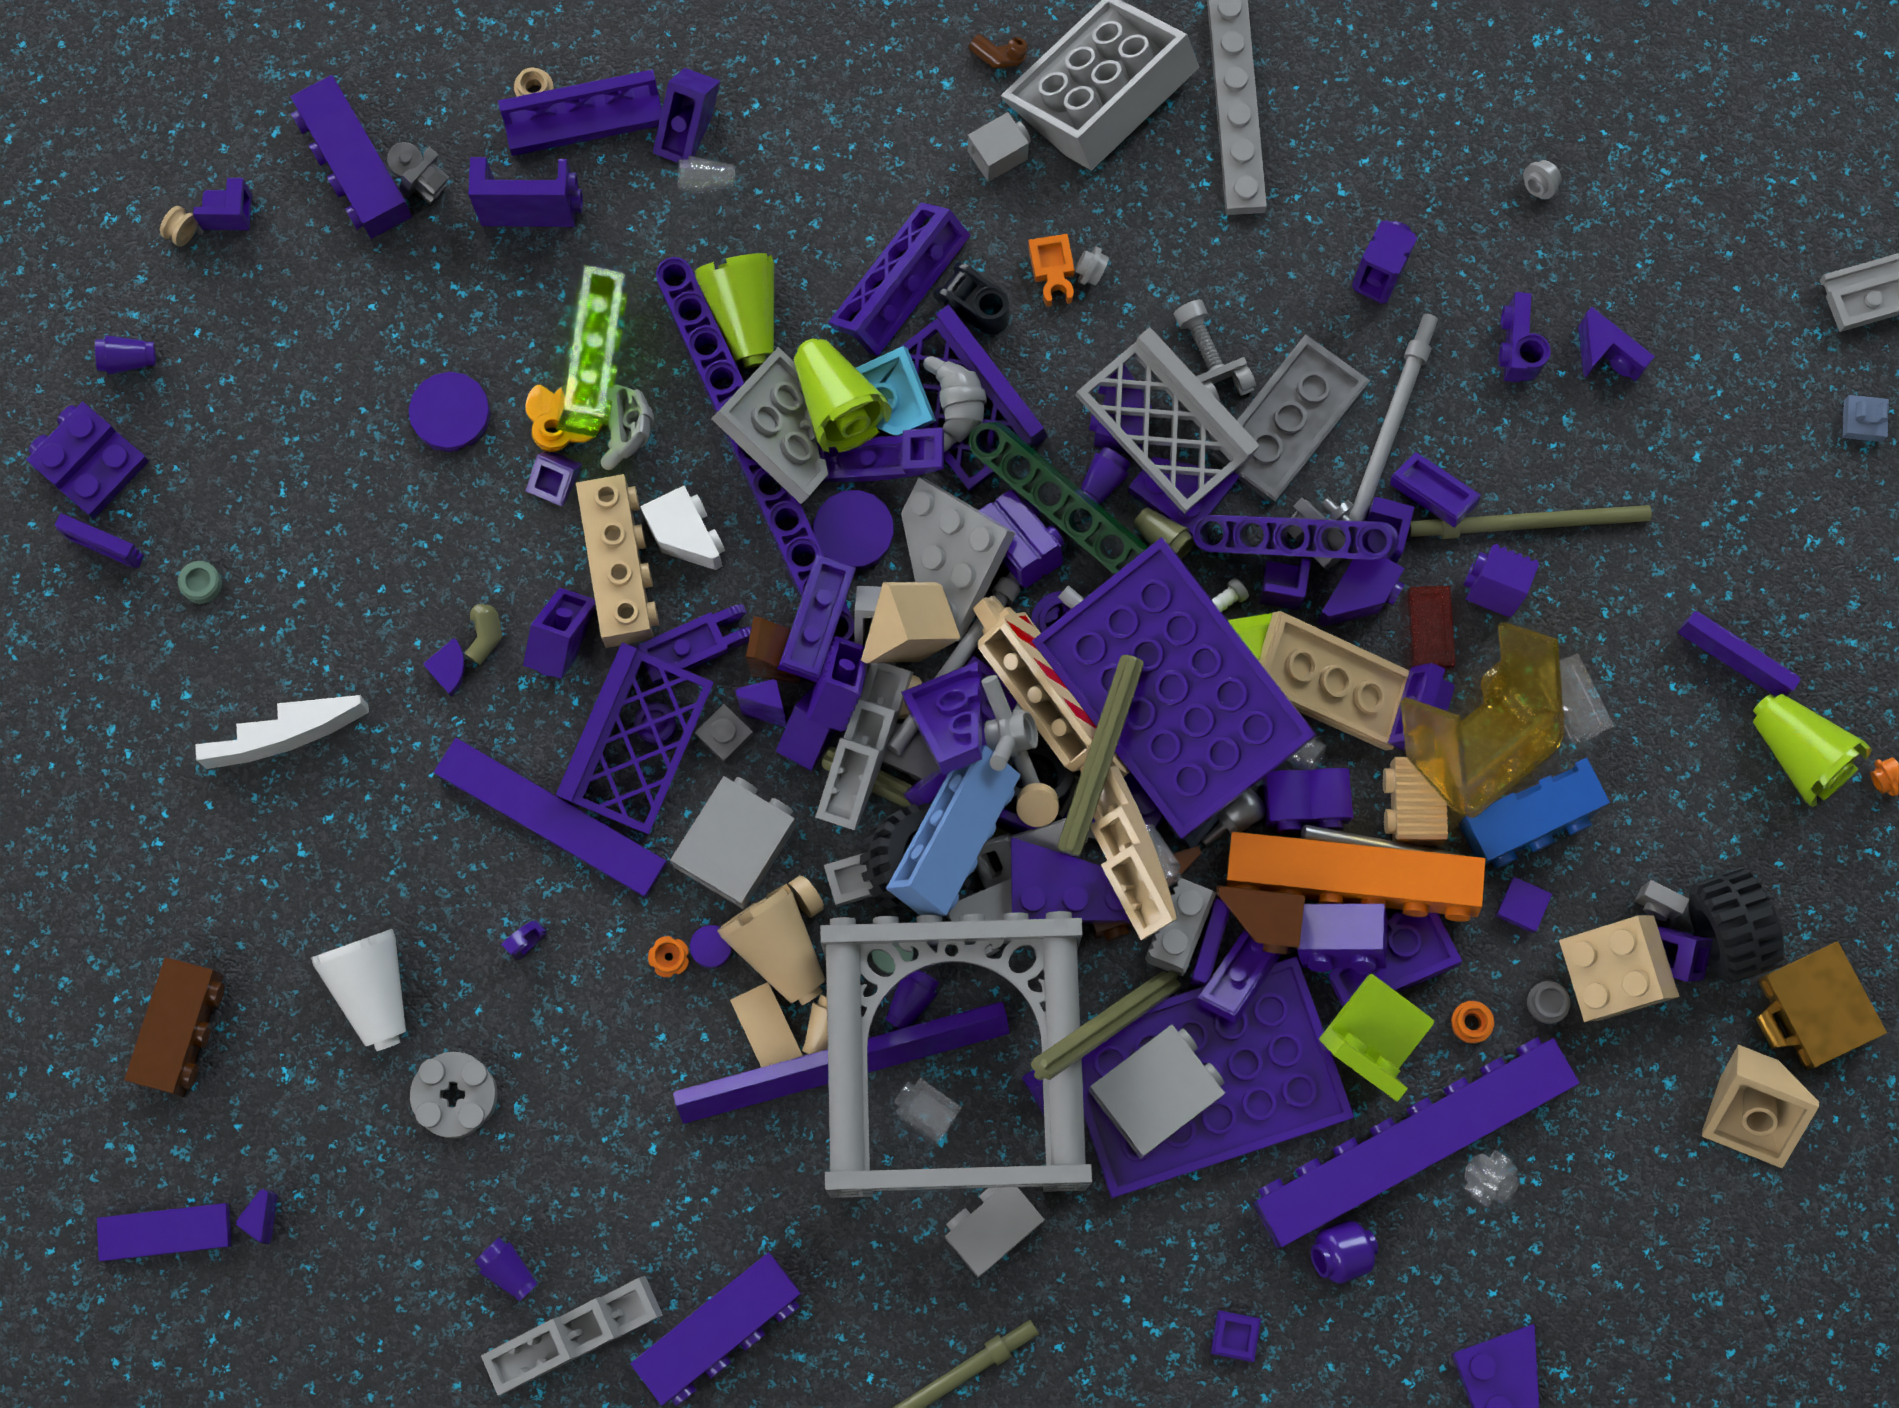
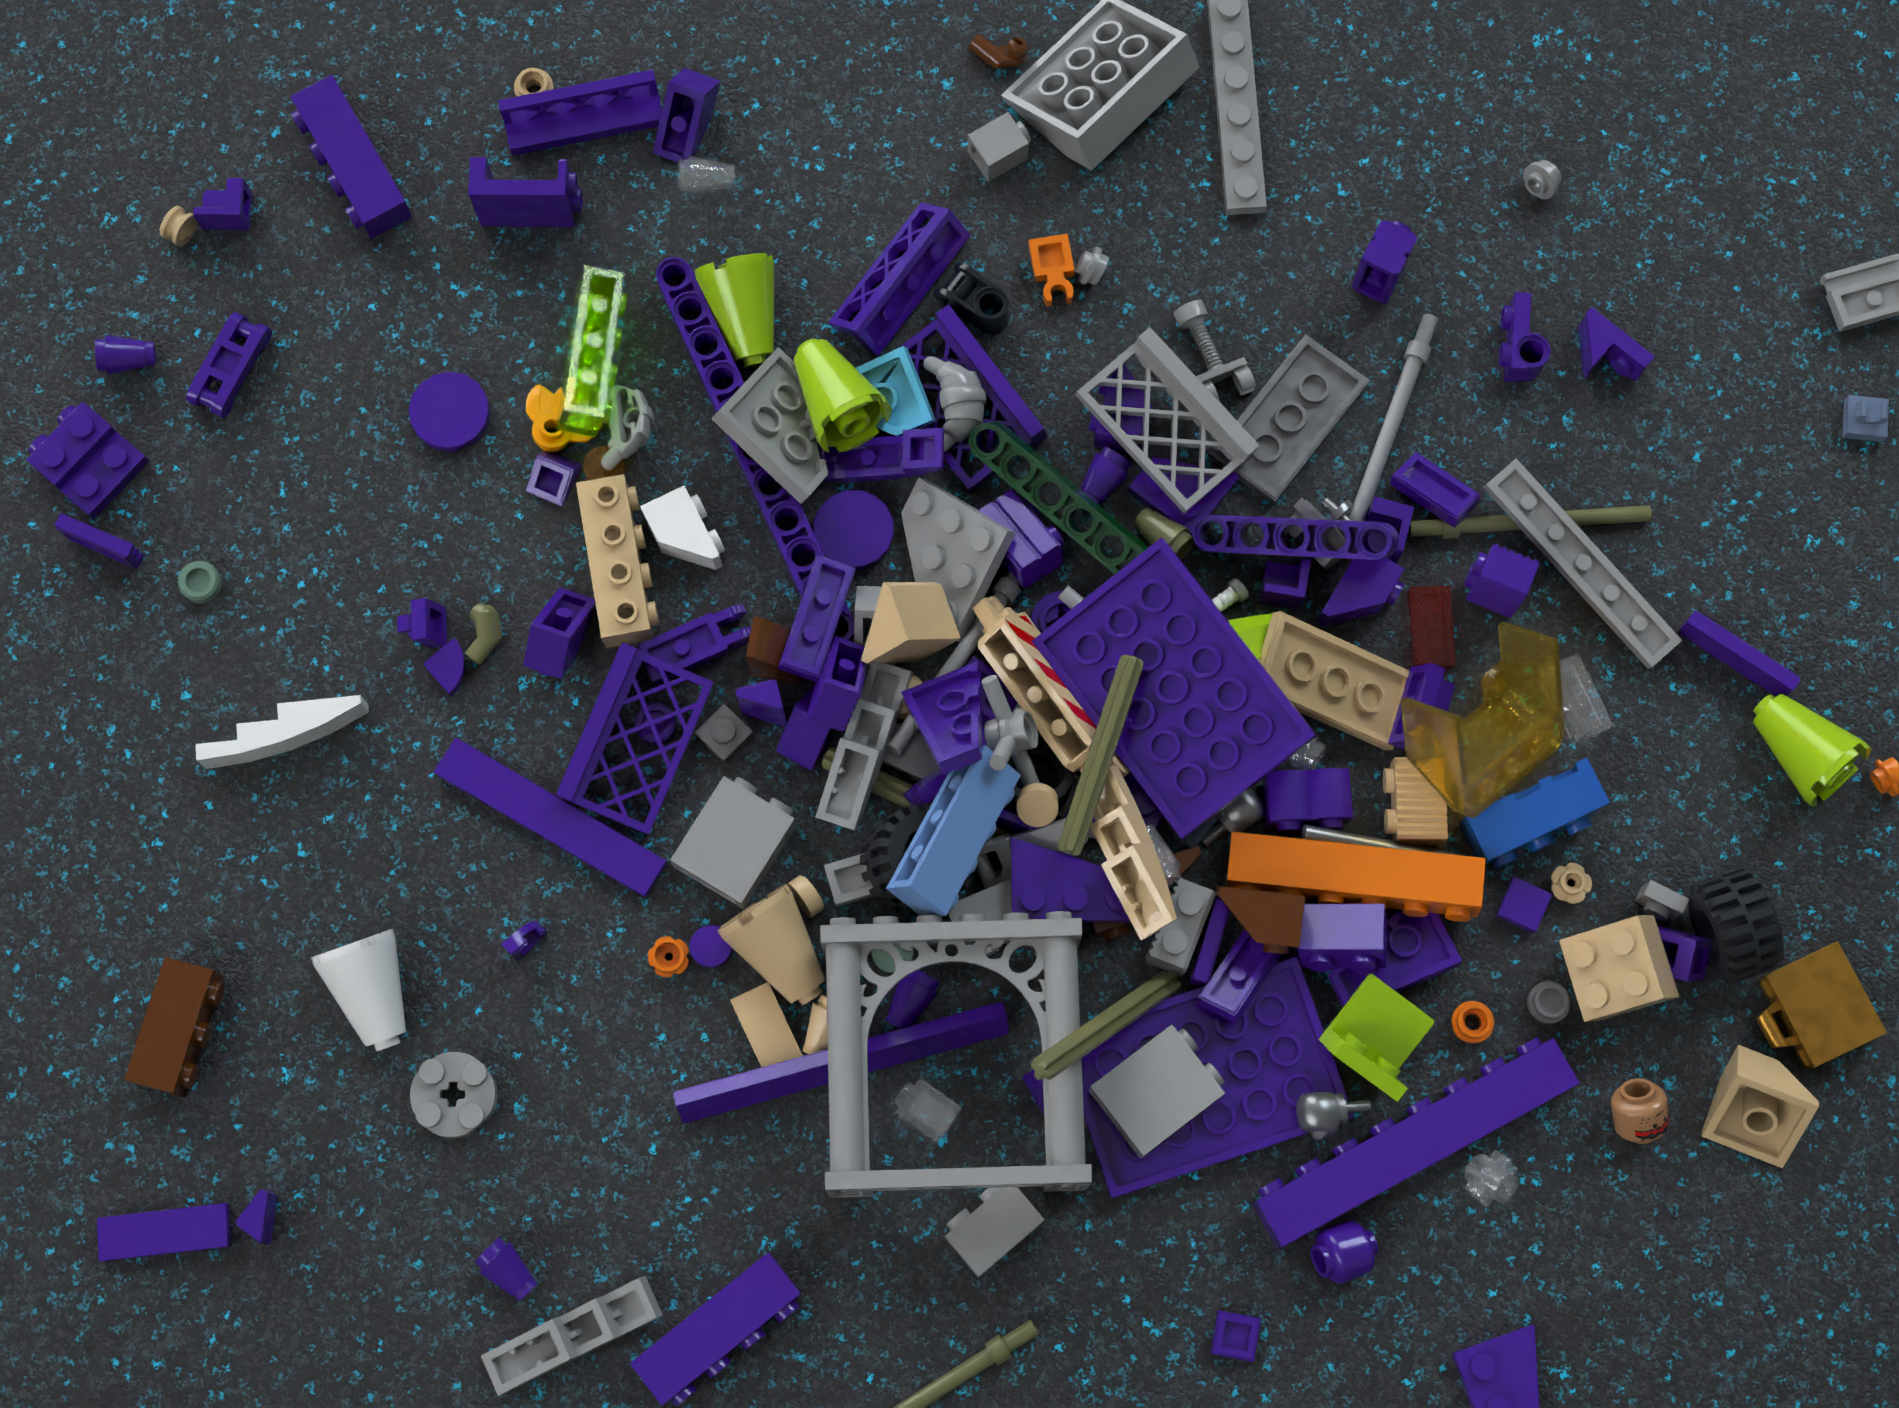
flat silver hips [387,142,449,205] -> none
none -> dark purple plate [186,312,272,418]
none -> dark purple tile [397,598,447,649]
none -> clear orange tile [583,446,625,480]
none -> flat silver piece [1296,1092,1371,1140]
none -> light grey plate [1483,458,1682,669]
none -> tan plate [1551,863,1592,904]
none -> medium nougat head [1611,1078,1670,1144]

